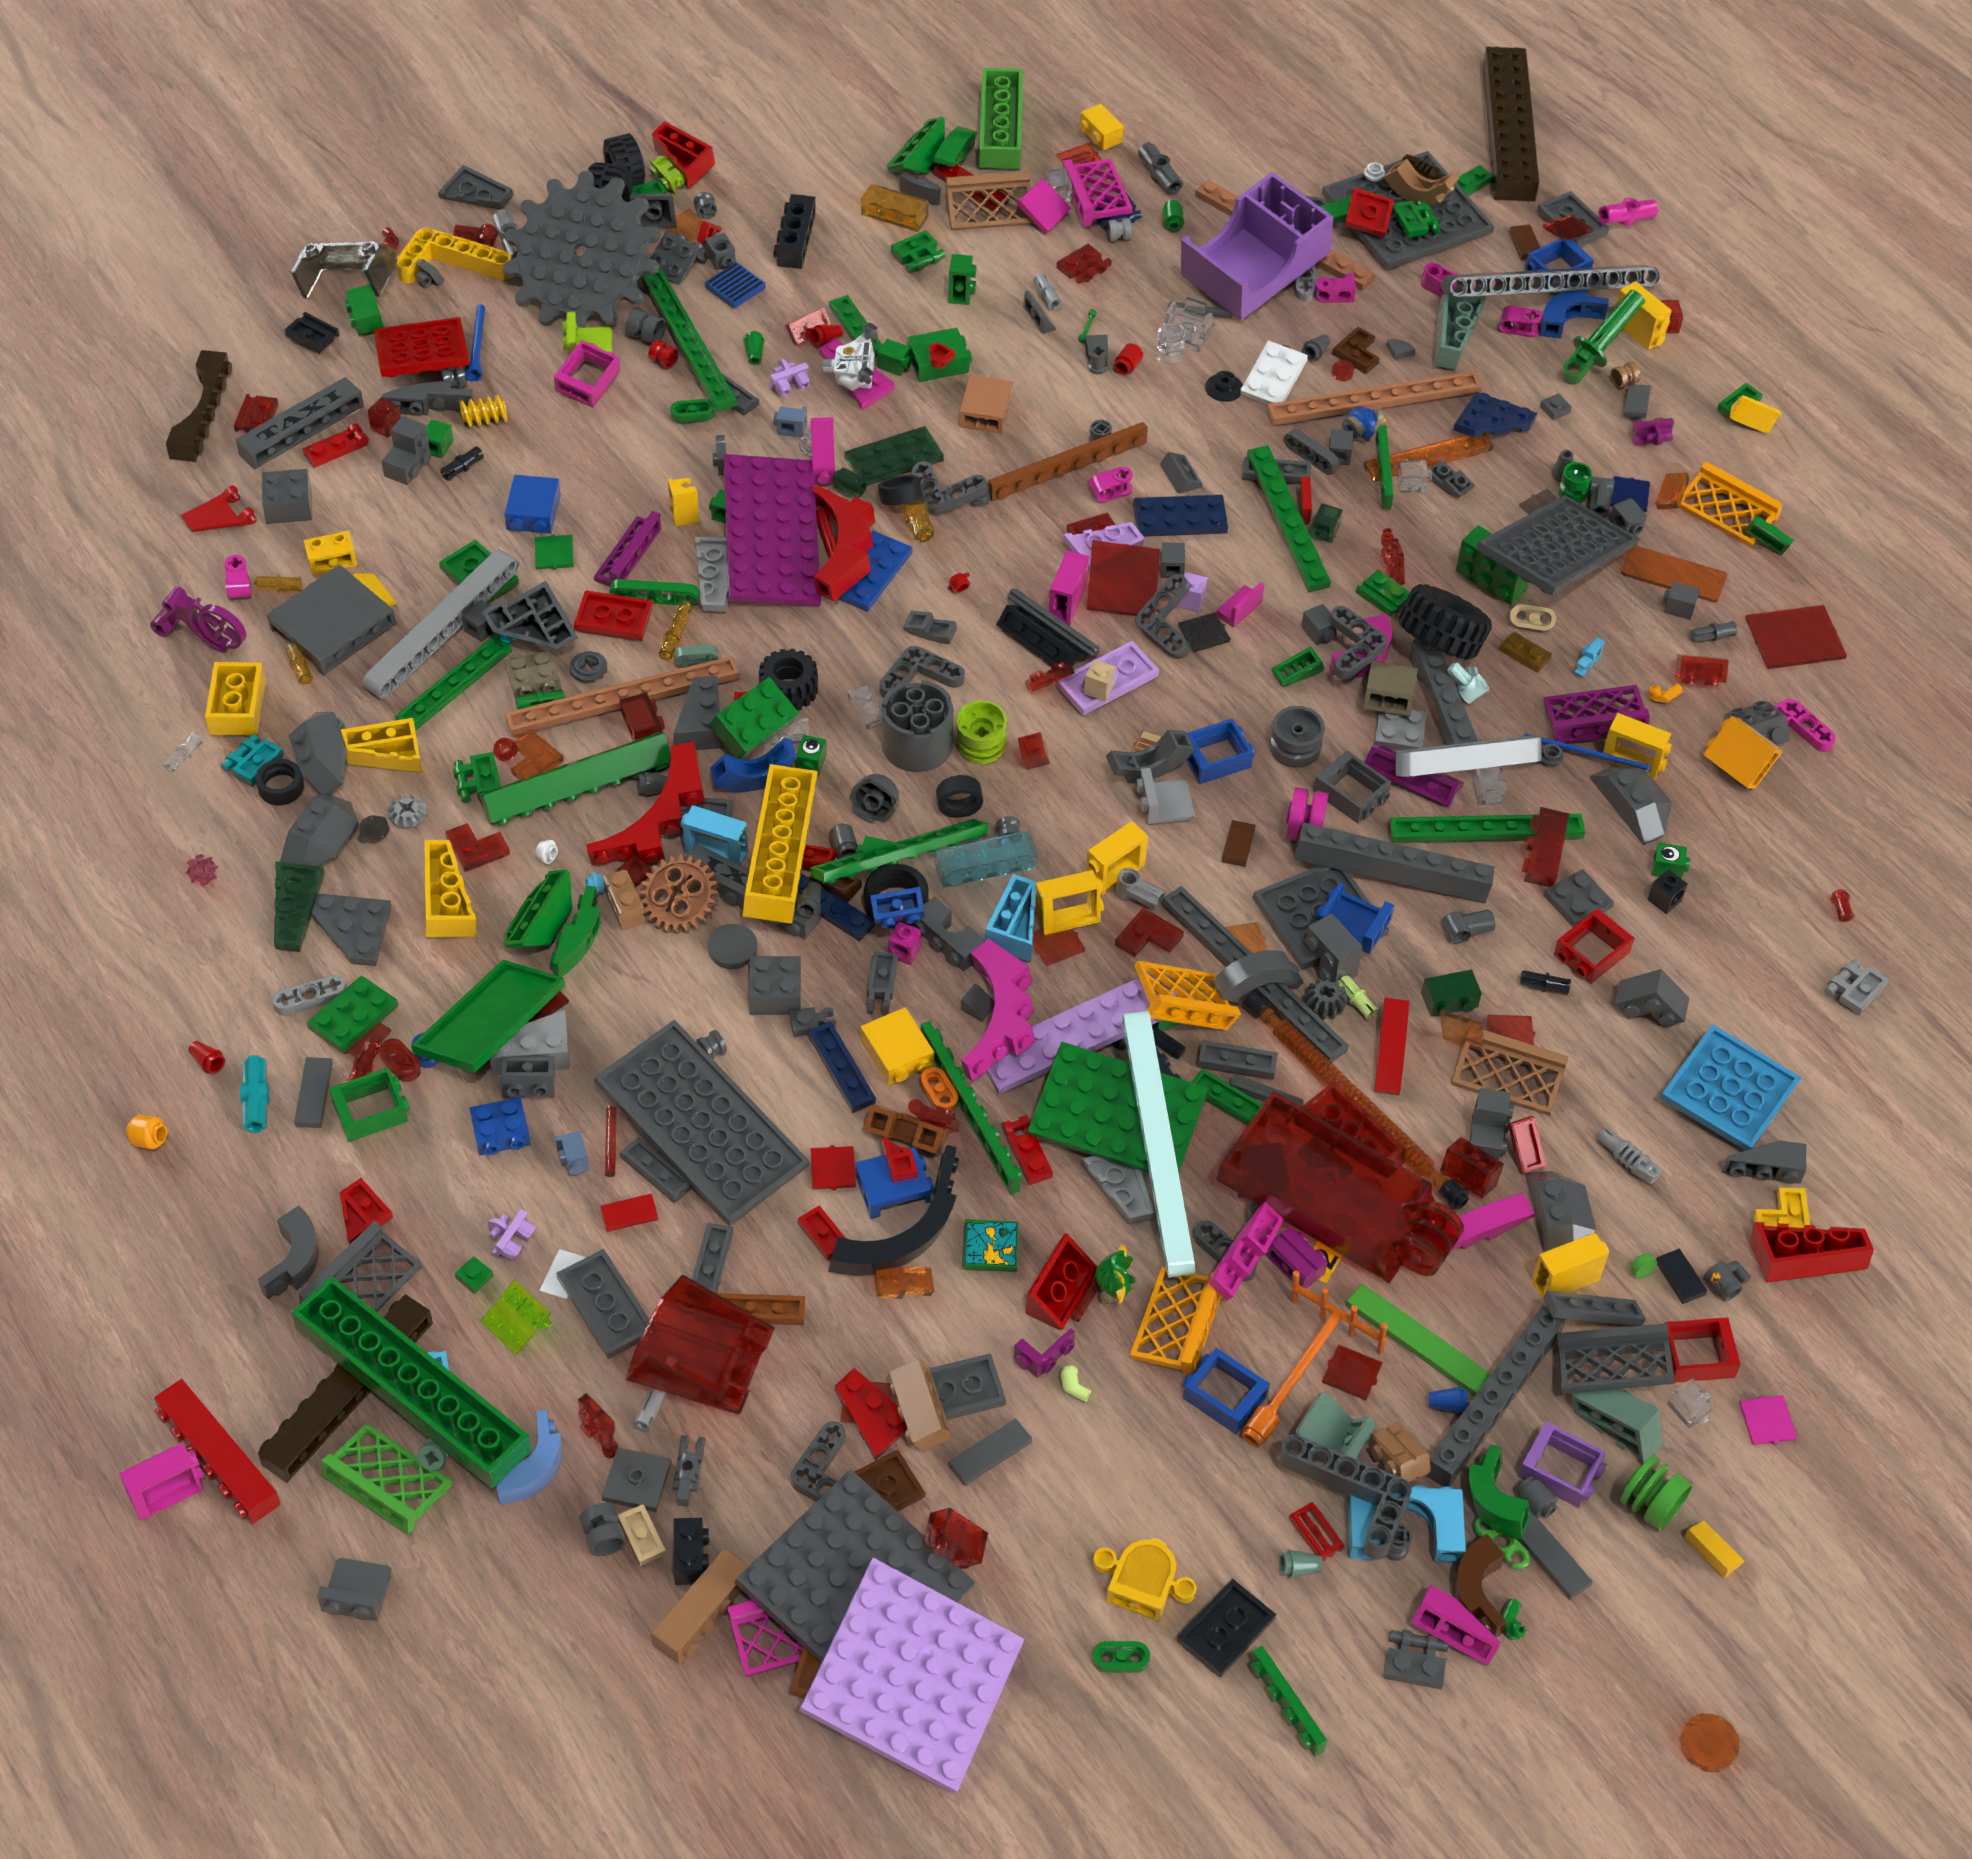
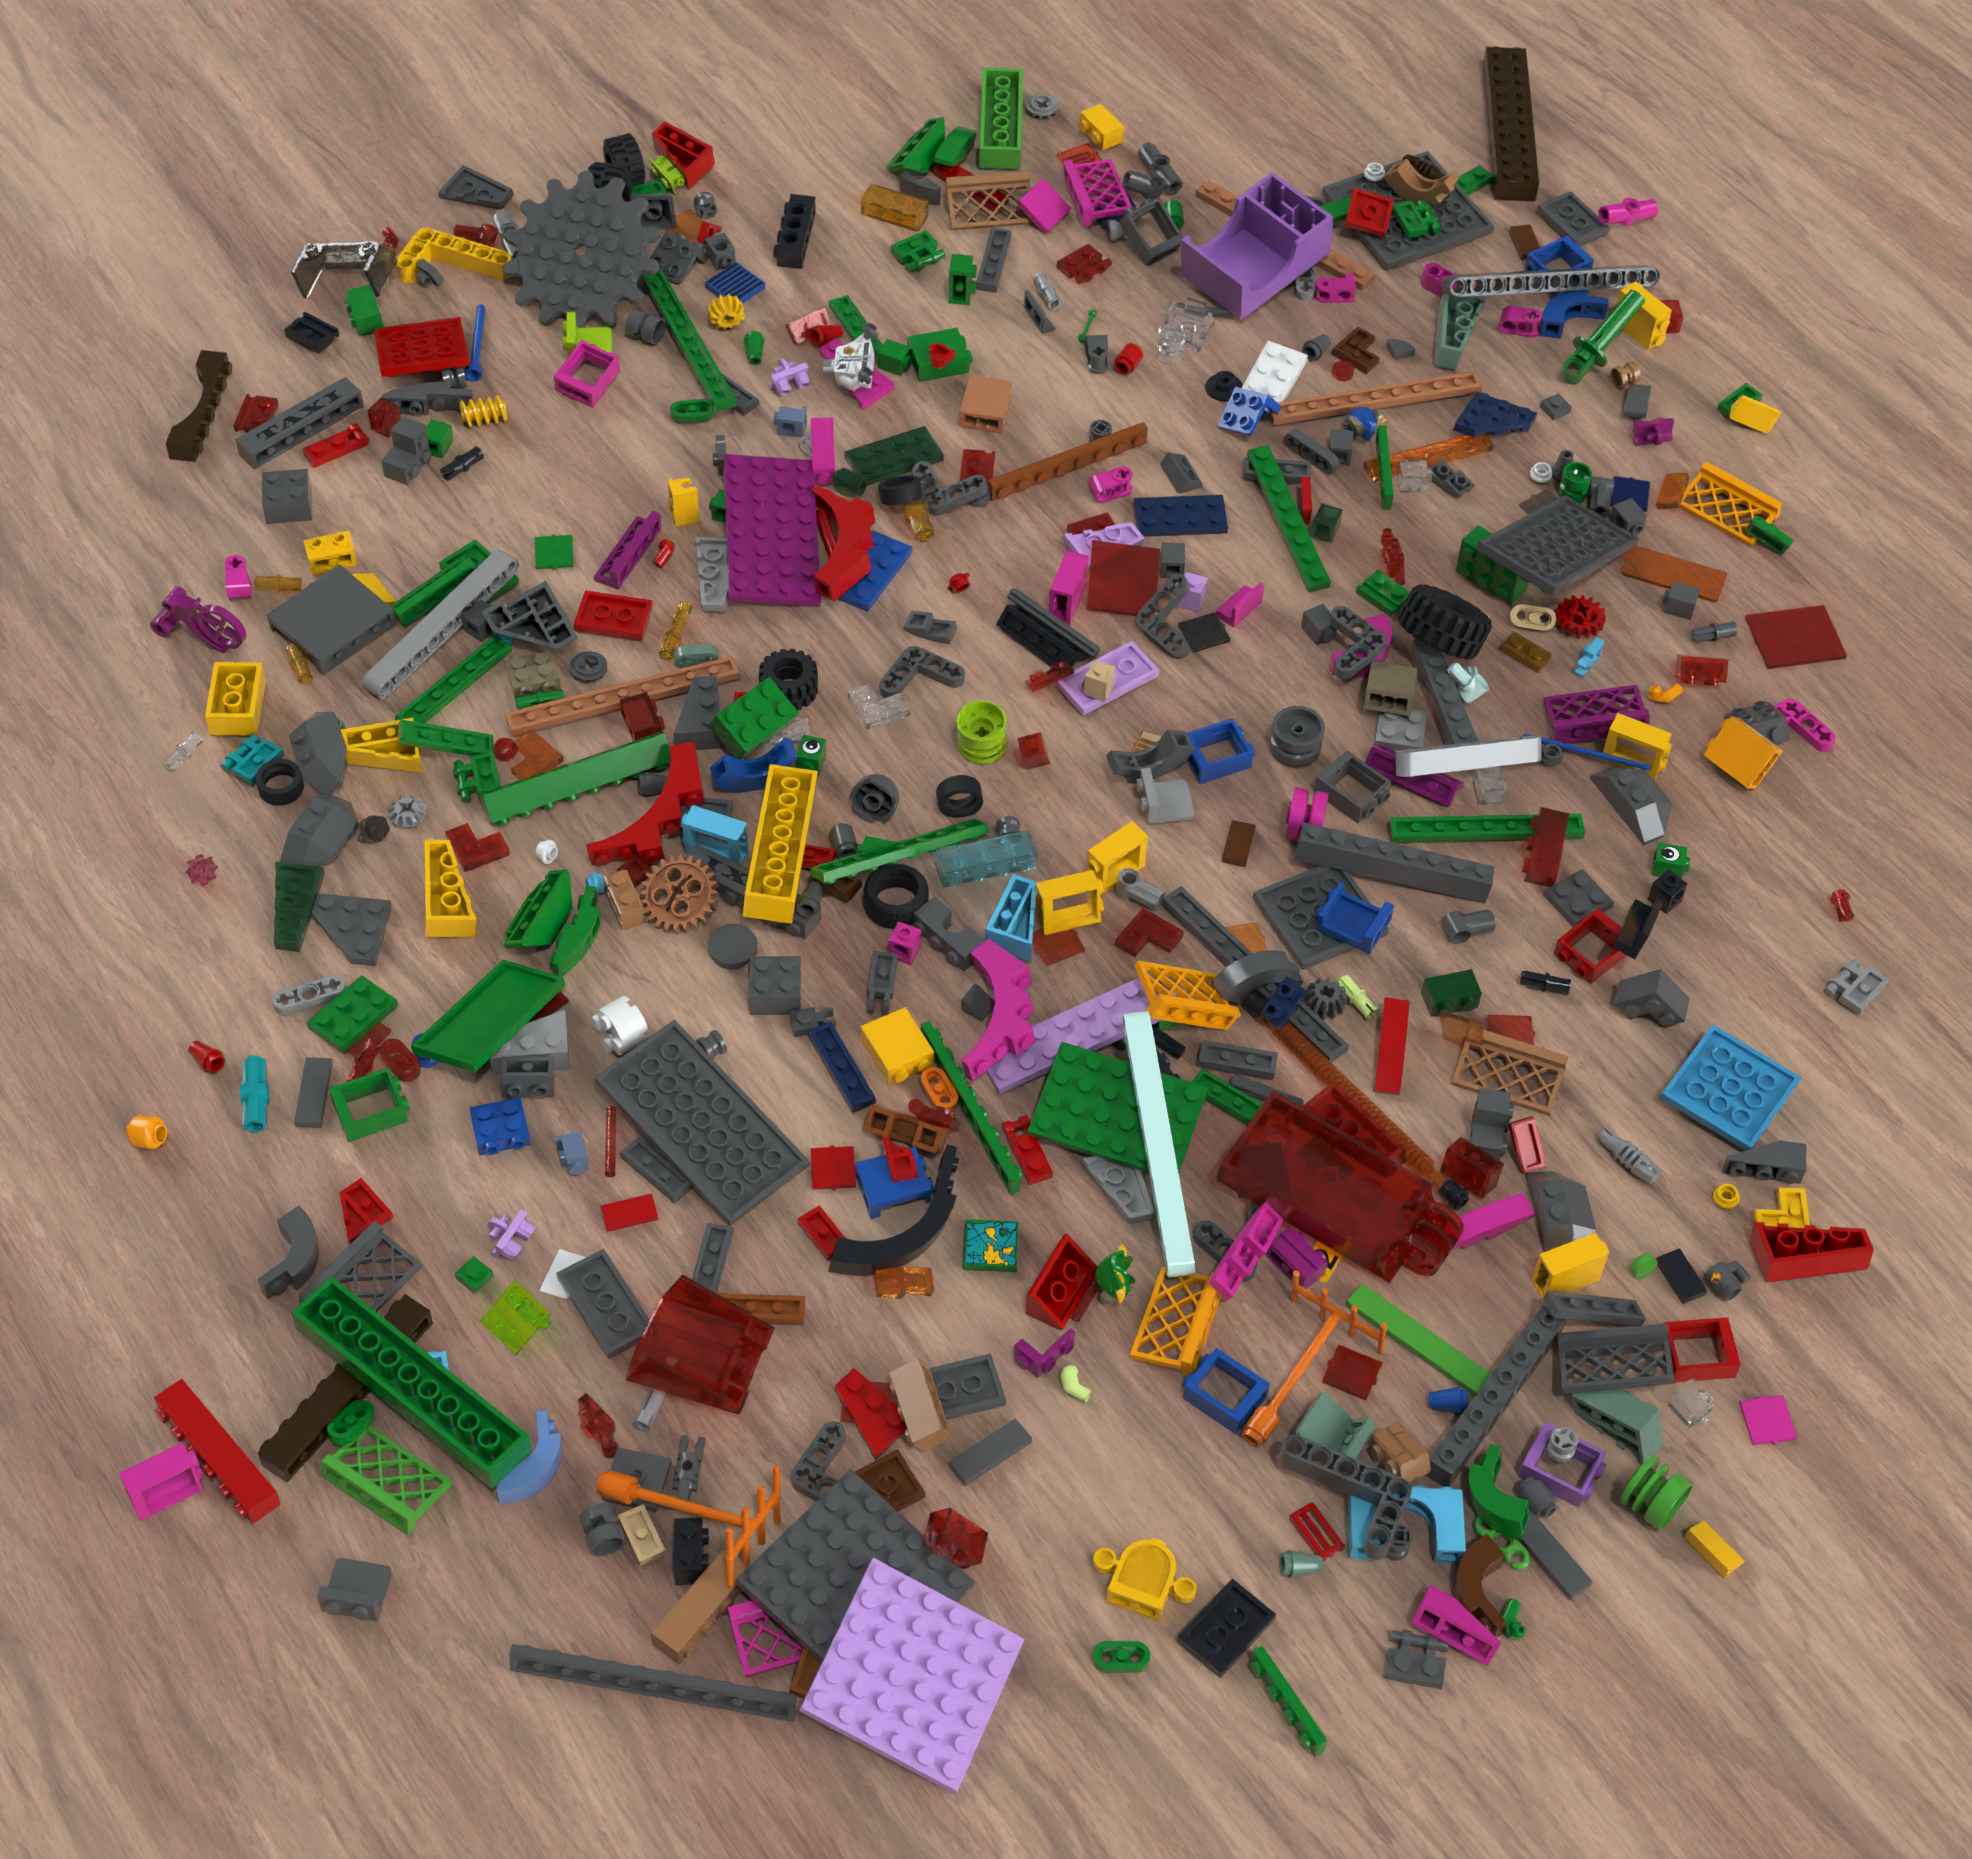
red flag [181,485,257,532] -> none
sand green wheel [417,1438,450,1471] -> none
blue brick [505,475,561,534] -> none
green beam [609,579,700,606] -> none
red wheel [648,340,679,369] -> none
dark blue plate [798,873,875,942] -> none
blue brick [870,887,925,928] -> none
dark grey brick [882,680,954,772] -> none
clear brick [1045,168,1072,201] -> none
green slope [1271,646,1324,687] -> none
dark grey brick [1306,913,1363,982] -> none
clear red piece [1543,215,1593,241] -> none
clear orange tile [1680,1714,1740,1772] -> none
none -> green plate [327,1400,375,1445]
none -> green fence [390,556,476,628]
none -> green tile [398,720,494,756]
none -> dark grey plate [509,1644,797,1722]
none -> white brick [591,996,649,1055]
none -> orange piece [596,1465,781,1587]
none -> red arm [653,539,675,568]
none -> yellow gear [708,293,745,330]
none -> clear red plate [960,449,995,486]
none -> dark grey tile [976,228,1012,293]
none -> light grey gear [1026,94,1059,119]
none -> dark grey window [1119,198,1183,265]
none -> dark grey piece [1122,170,1167,201]
none -> bracket [1217,387,1282,436]
none -> dark blue hips [1261,976,1308,1028]
none -> white plate [1530,462,1553,483]
none -> light grey wheel [1547,1427,1578,1462]
none -> red gear [1555,595,1606,639]
none -> black fence [1613,892,1666,960]
none -> yellow plate [1713,1184,1740,1209]

